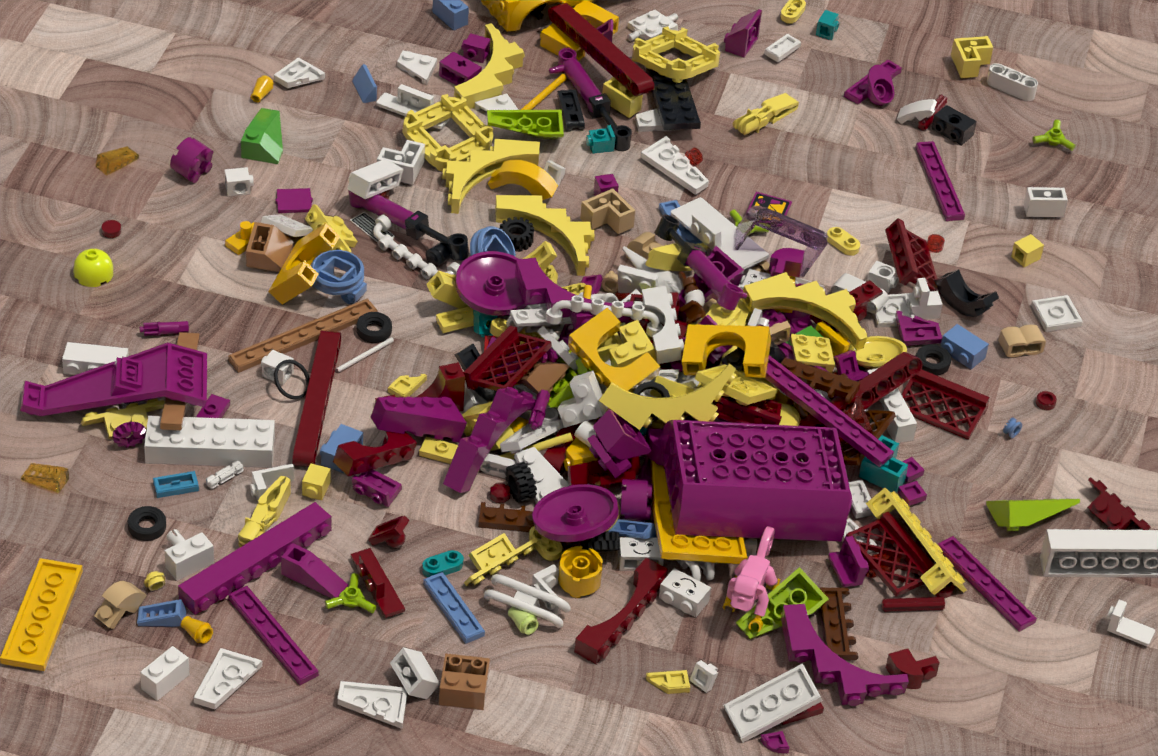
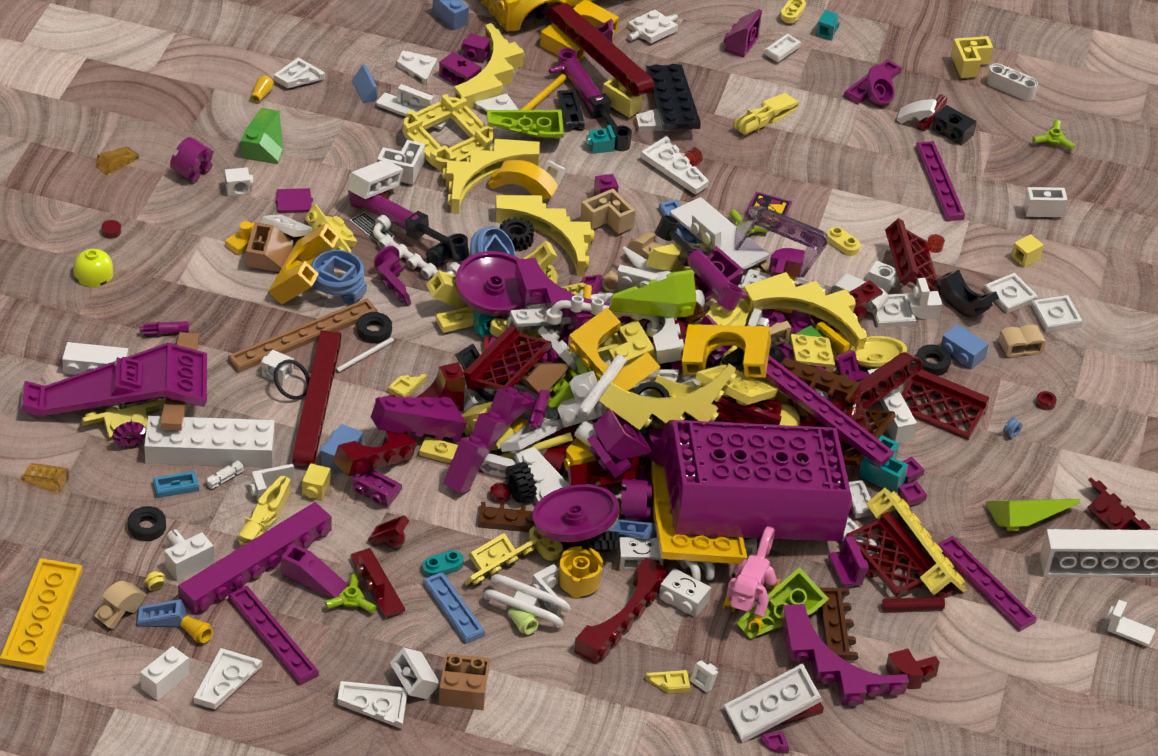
magenta plate [196,394,230,418] -> none
light yellow plate [632,26,720,83] -> none
magenta wing [895,311,942,346] -> none
none -> magenta piece [374,246,411,306]
none -> white axle [578,354,626,417]
none -> lime wedge [609,270,697,318]
none -> white tile [983,273,1038,314]

